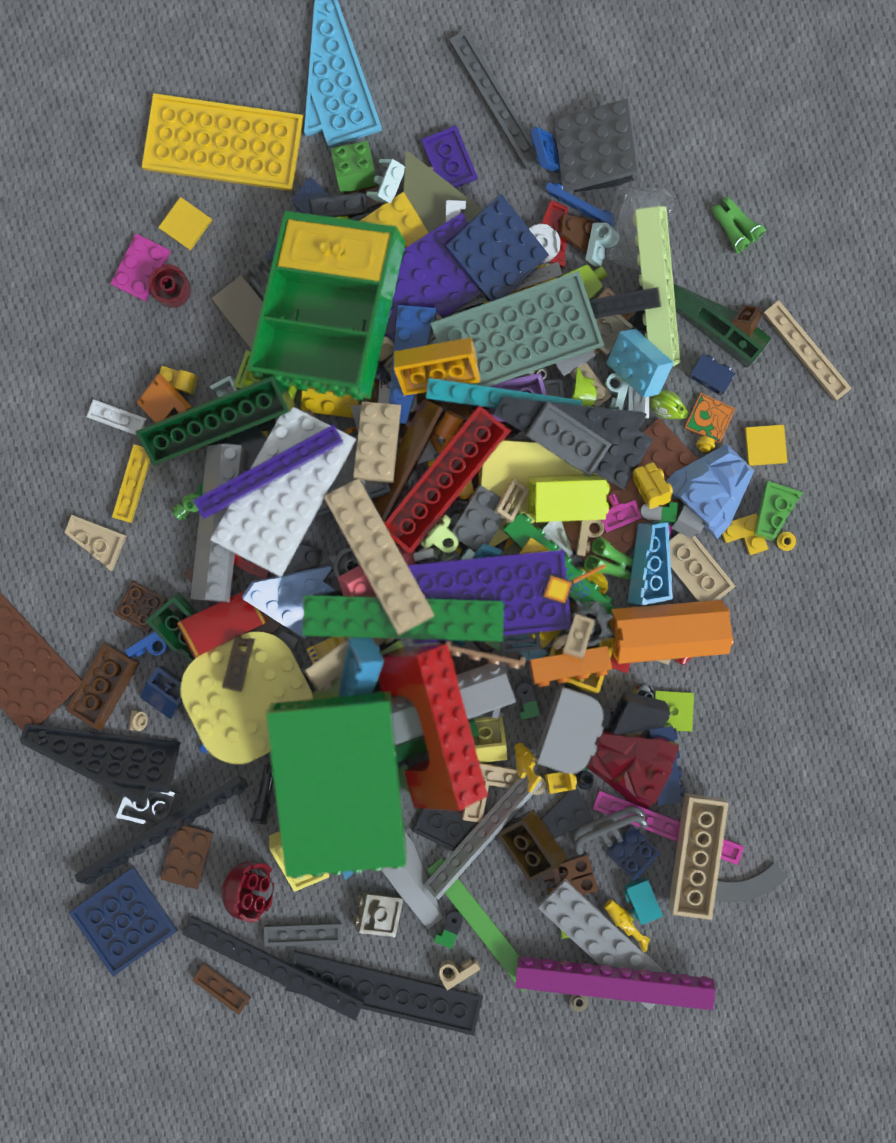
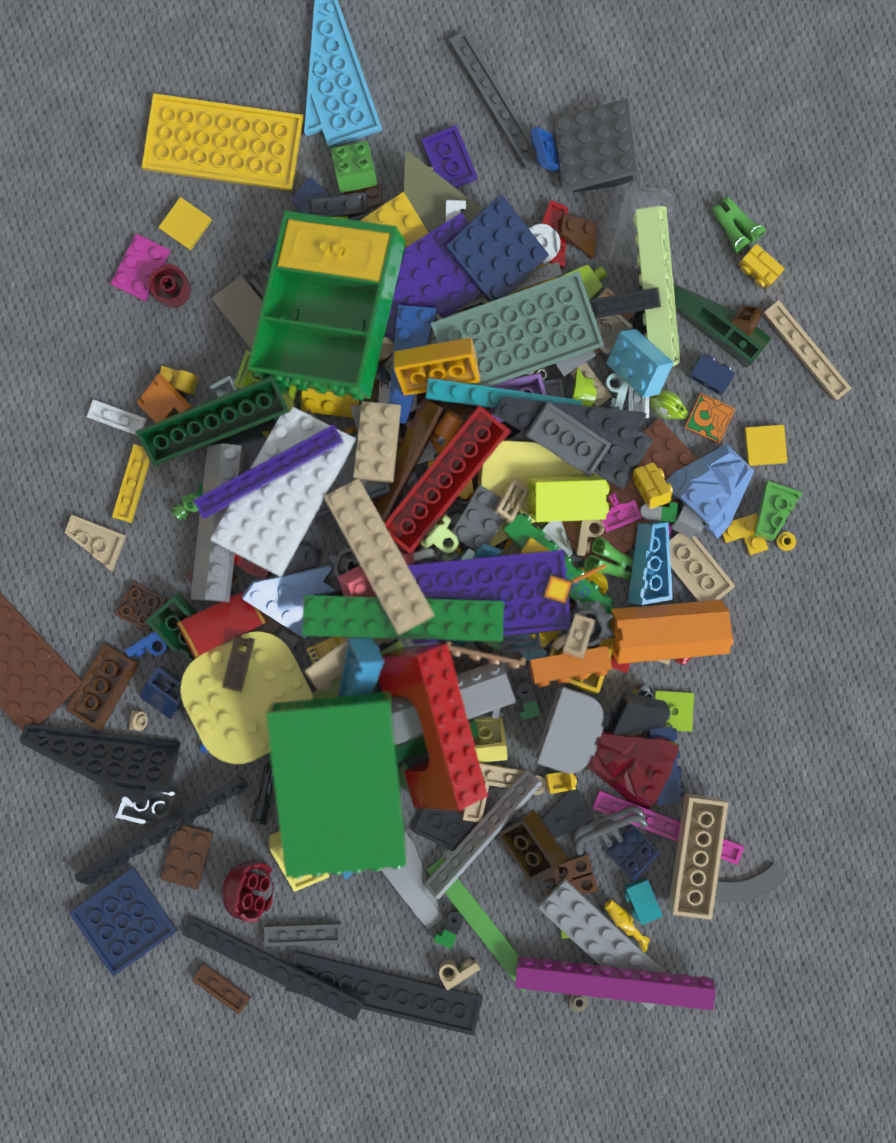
dark tan plate [353,890,403,937] -> none
light aqua window [366,159,405,204] -> none
yellow animal [514,743,541,793] -> none
blue plate [545,182,616,228] -> none
black plate [576,771,594,790] -> none
light aqua plate [586,223,620,267] -> none
yellow plate [696,436,715,453] -> none
none -> yellow brick [738,244,785,289]

